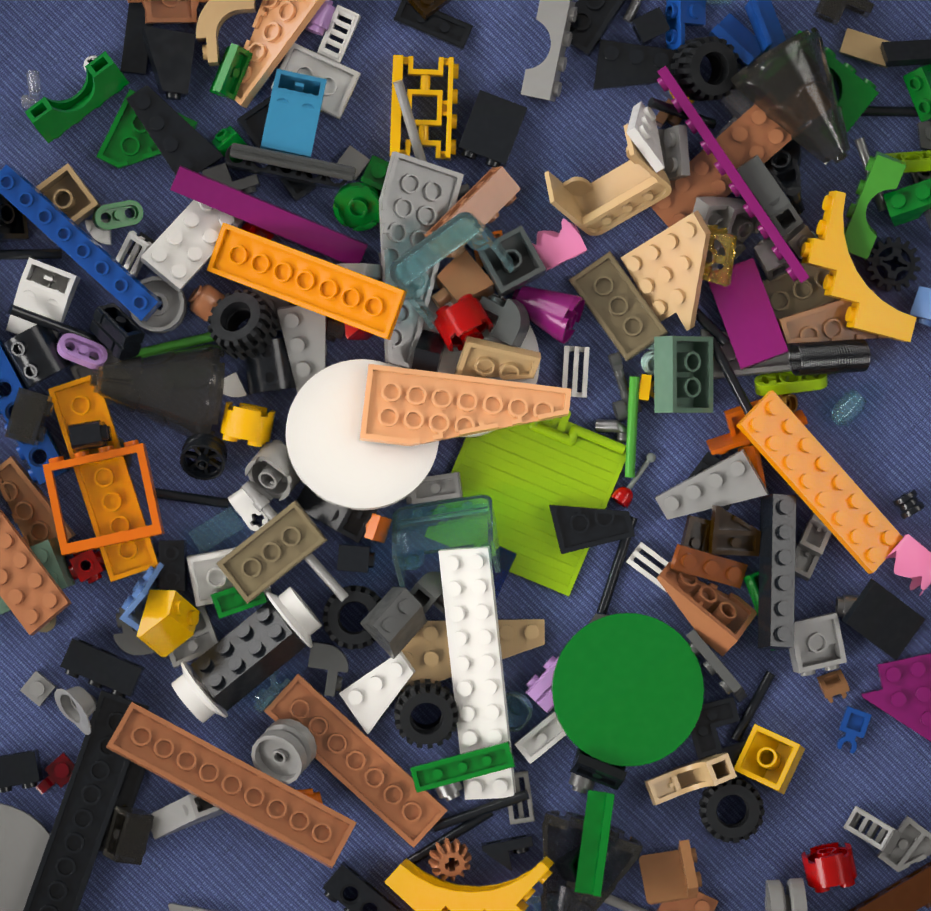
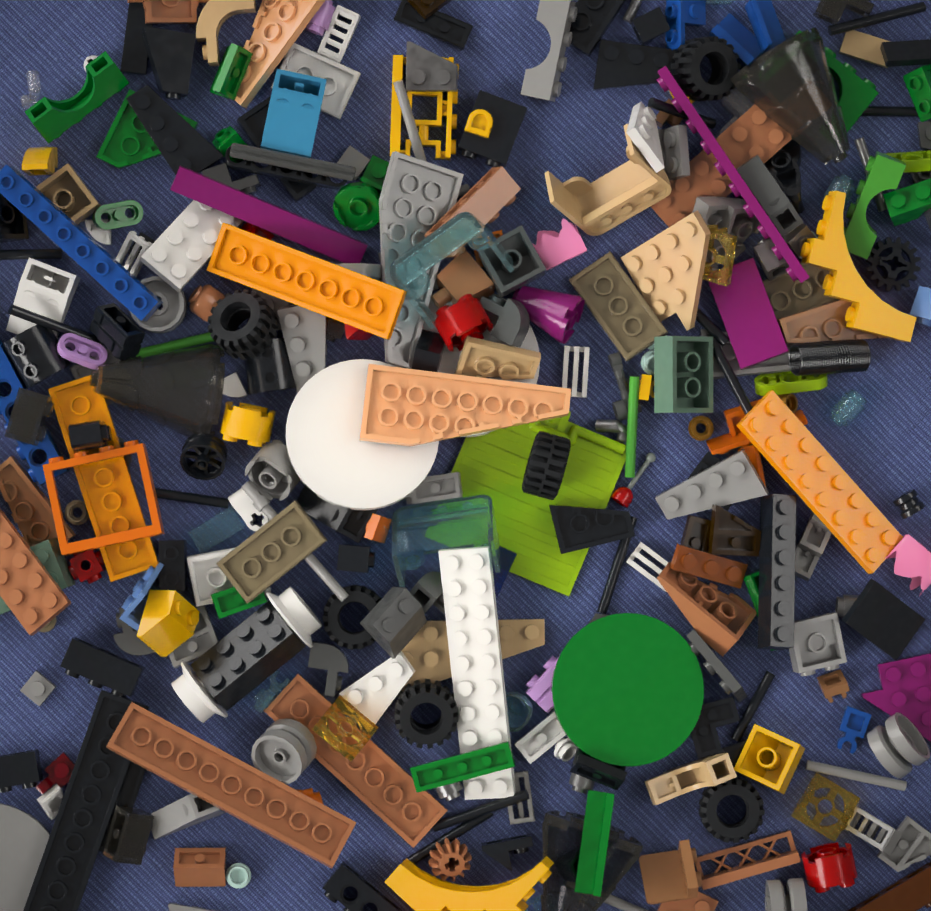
light grey piece [54,686,96,735] -> none
none -> yellow slope [22,147,58,176]
none -> white tile [37,784,63,820]
none -> dark tan plate [65,500,89,525]
none -> nougat panel [173,848,226,887]
none -> light aqua plate [226,863,251,888]
none -> clear yellow piece [312,695,379,762]
none -> flat silver wing [406,41,458,92]
none -> yellow tile [464,109,493,139]
none -> black tyre [522,431,571,500]
none -> white plate [554,738,577,762]
none -> pearl gold plate [688,416,714,441]
none -> nougat fence [695,830,801,890]
none -> clear yellow piece [790,772,860,842]
none -> light grey bar [805,760,907,791]
none -> clear light blue brick [822,174,856,209]
none -> black bar [828,2,926,36]
none -> light grey wheel [867,712,931,779]

